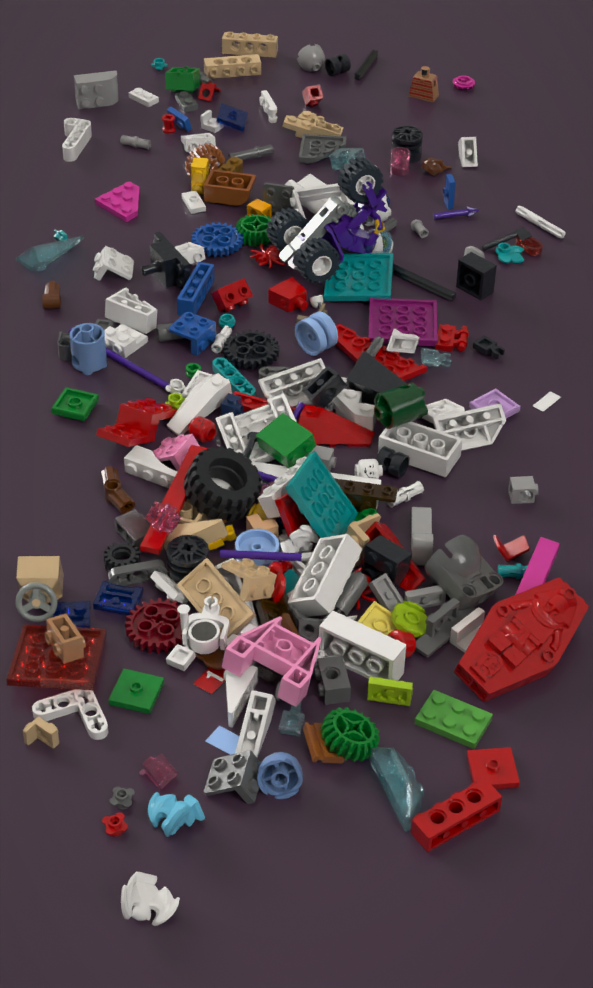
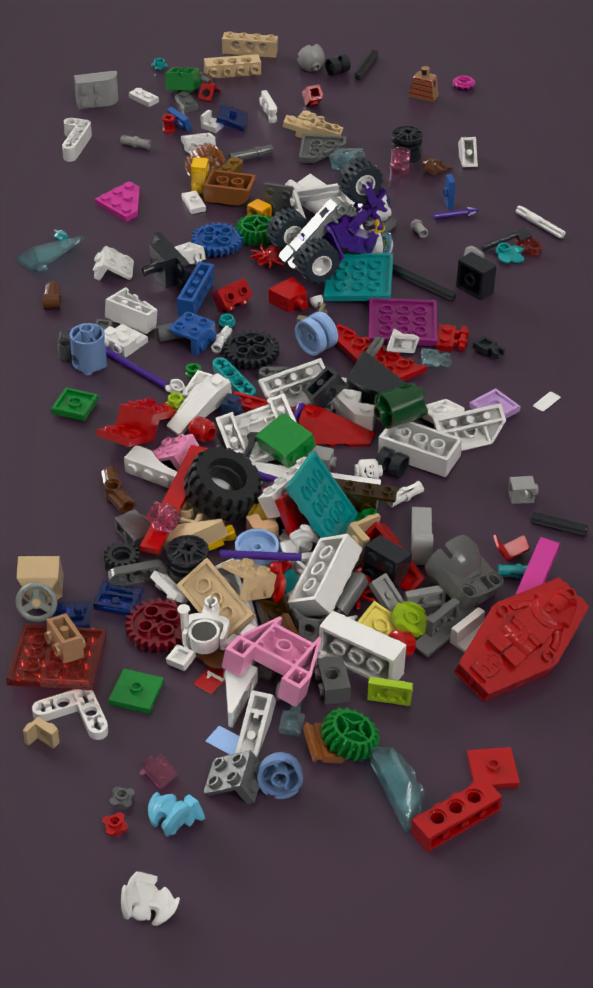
bright green plate [415,690,493,749] -> none
none -> black axle [531,512,589,536]

